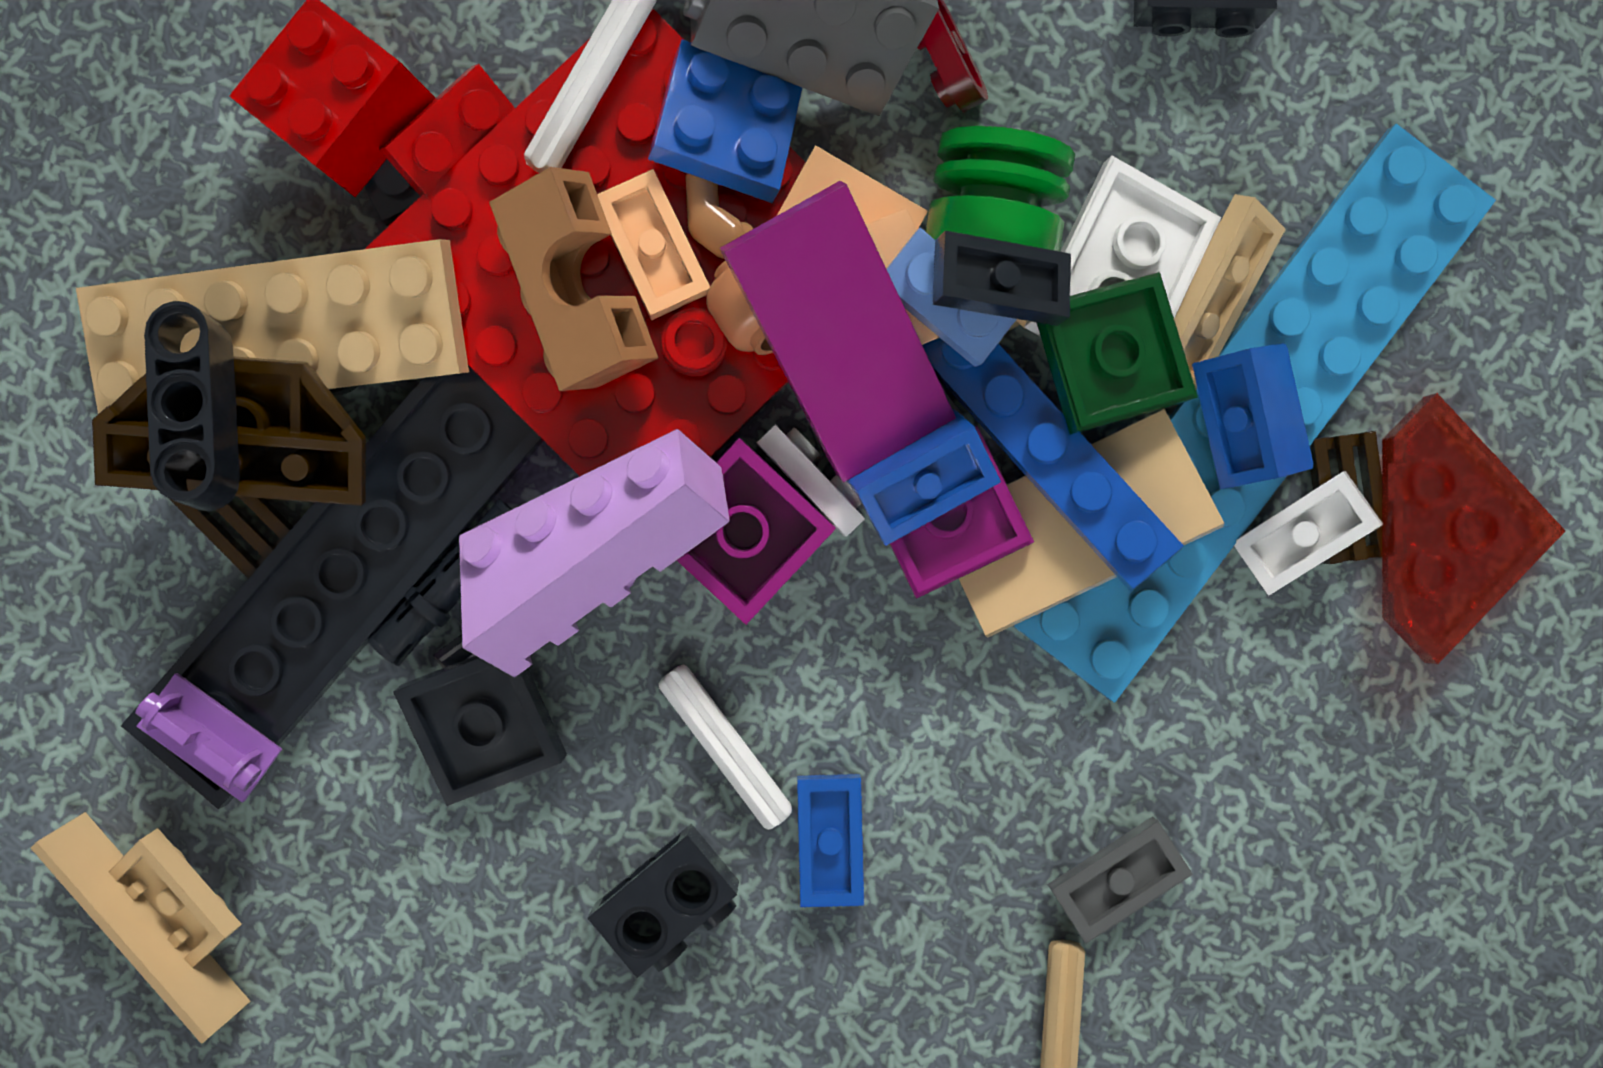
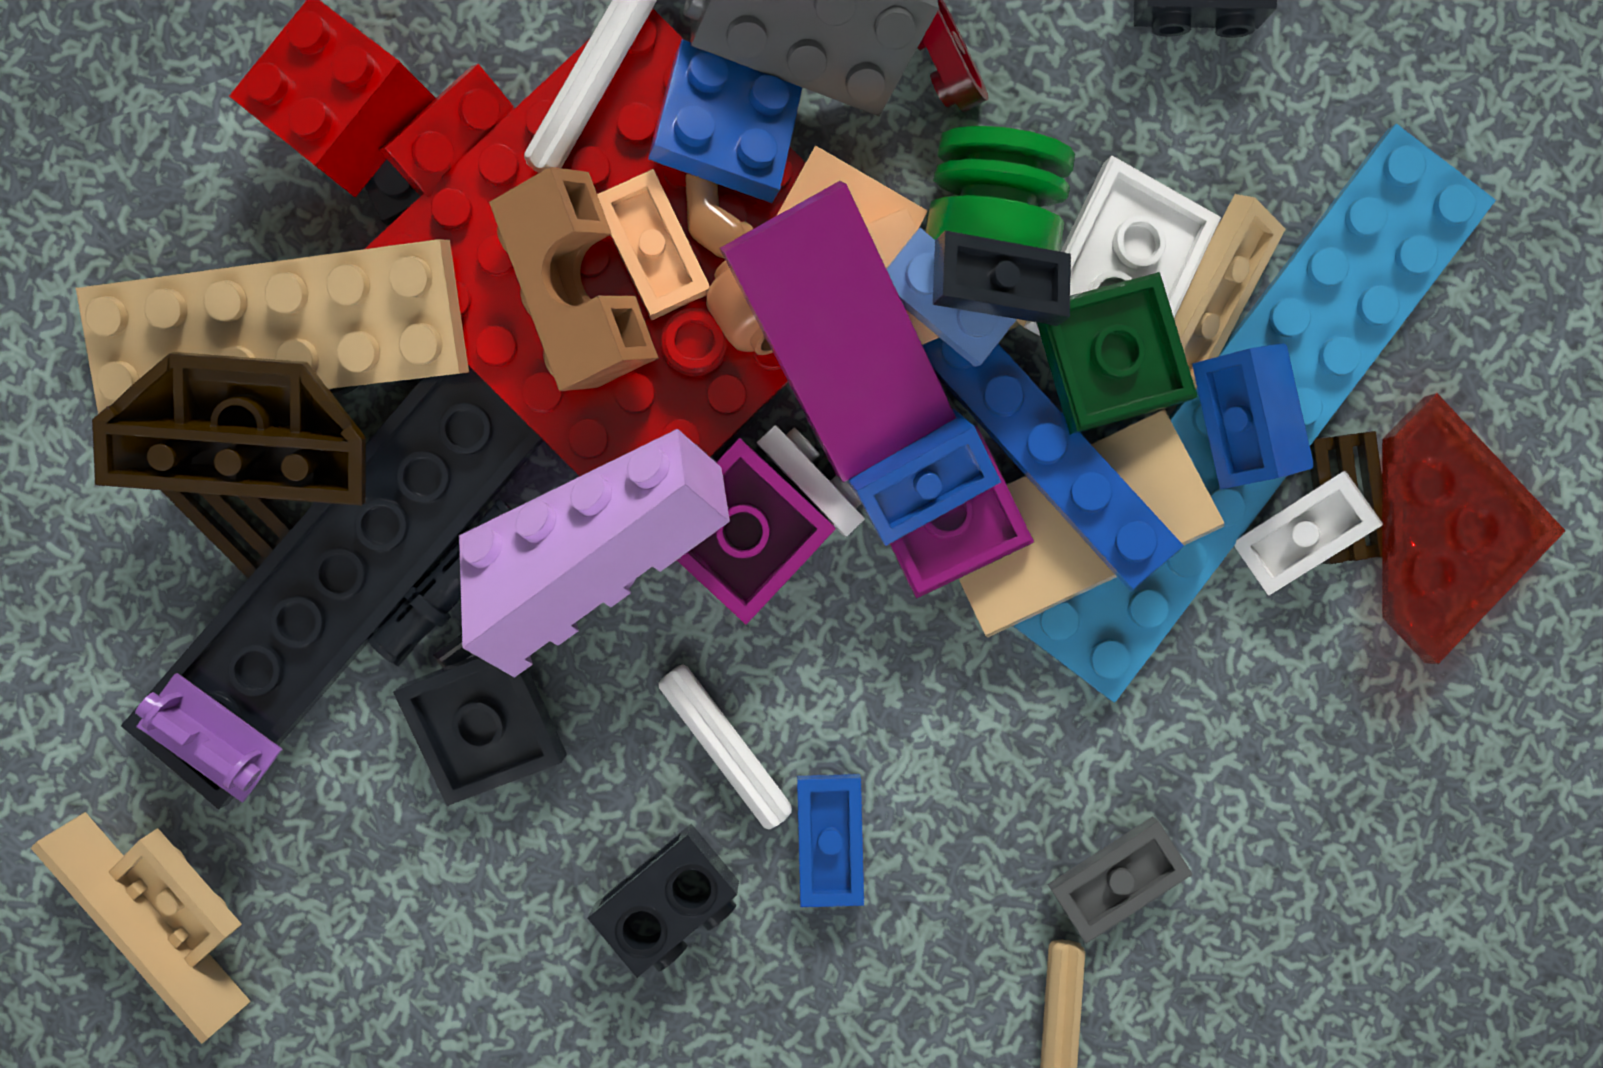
black beam [144,301,240,511] -> none

